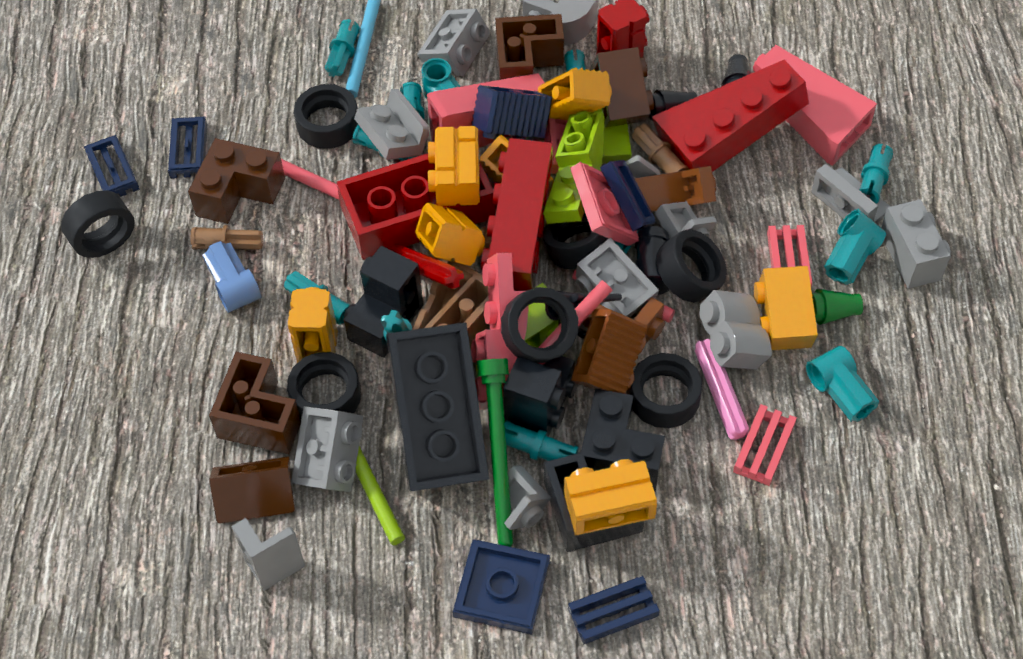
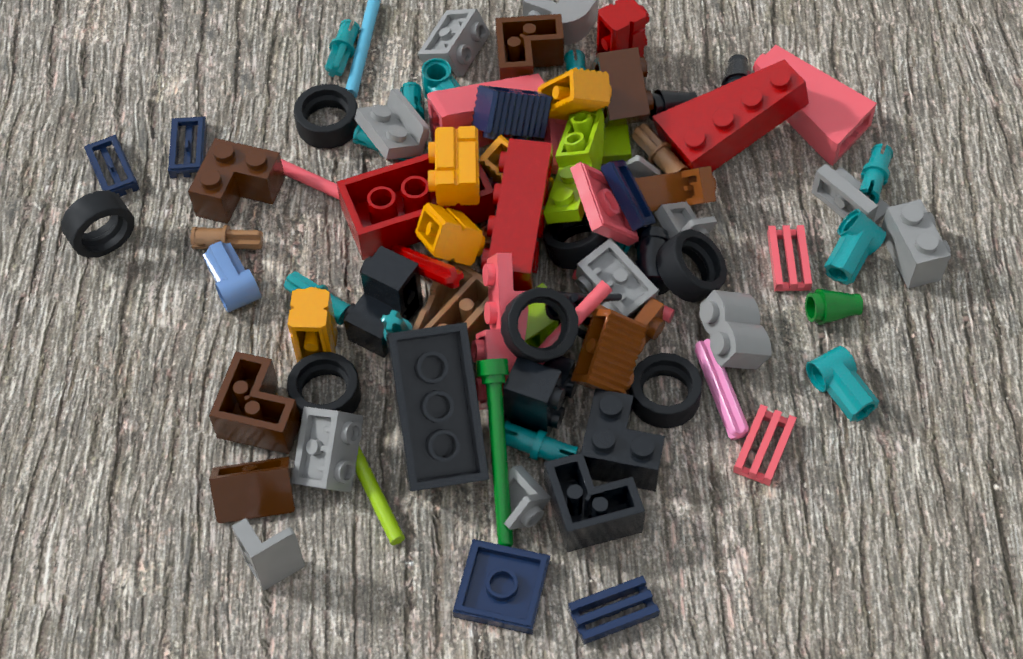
light orange brick [564,459,657,535] -> none
light orange brick [754,266,818,350] -> none

